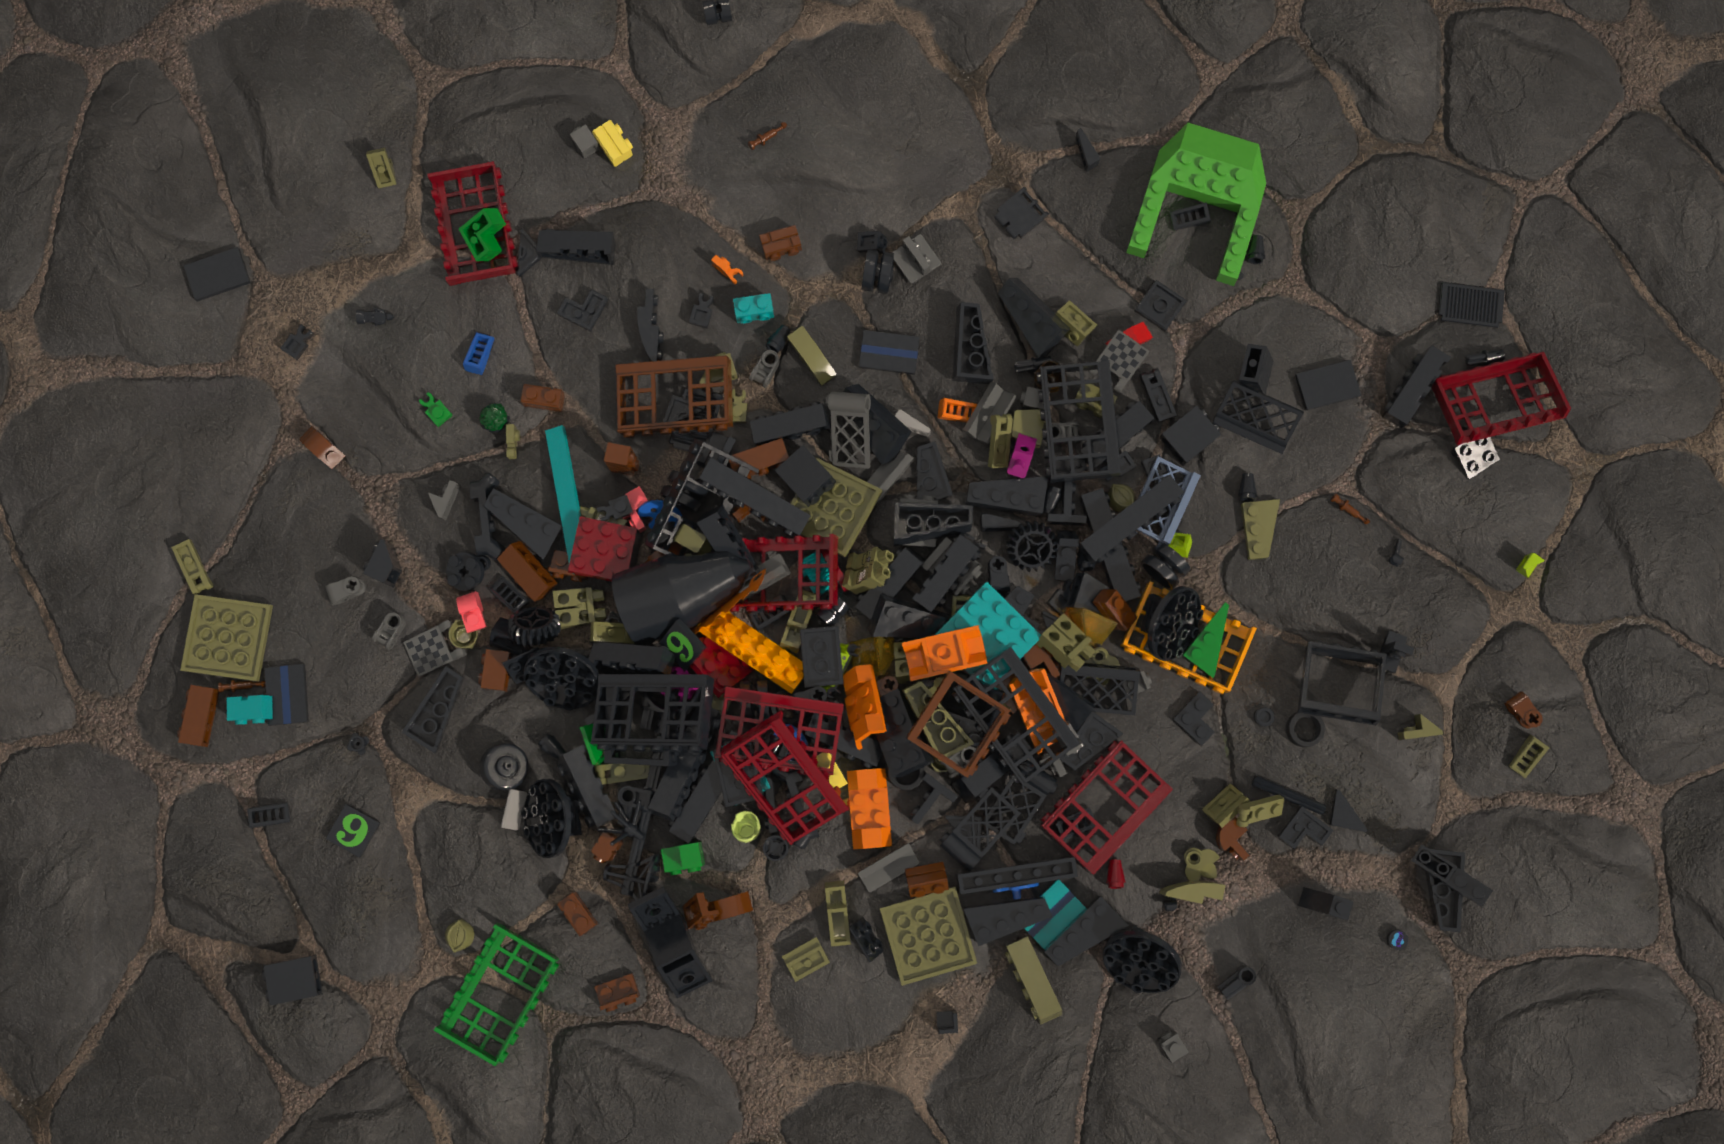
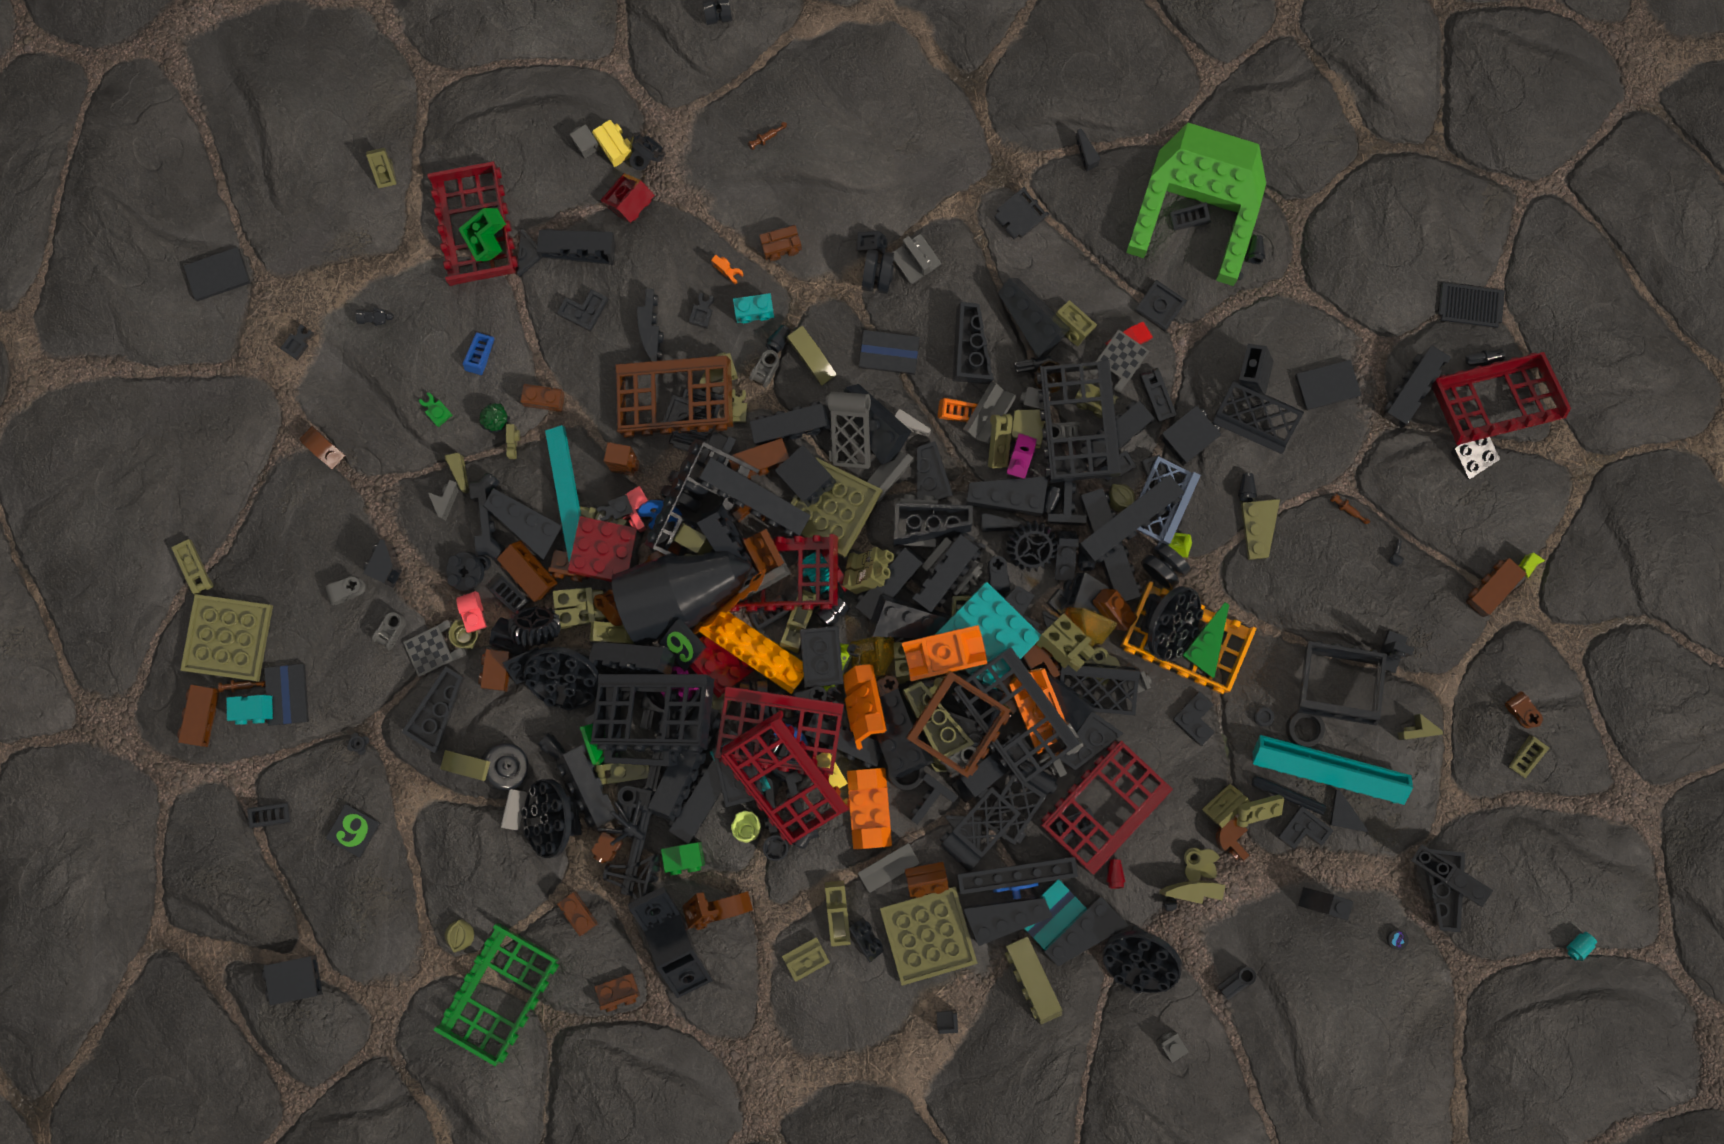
none -> olive slope [440,750,490,781]
none -> olive slope [445,453,470,494]
none -> reddish brown piece [594,589,623,626]
none -> dark red slope [600,173,655,223]
none -> black tile [630,133,666,170]
none -> reddish brown bracket [742,529,784,575]
none -> teal brick [1253,735,1413,805]
none -> reddish brown brick [1466,558,1527,617]
none -> teal brick [1567,932,1597,961]

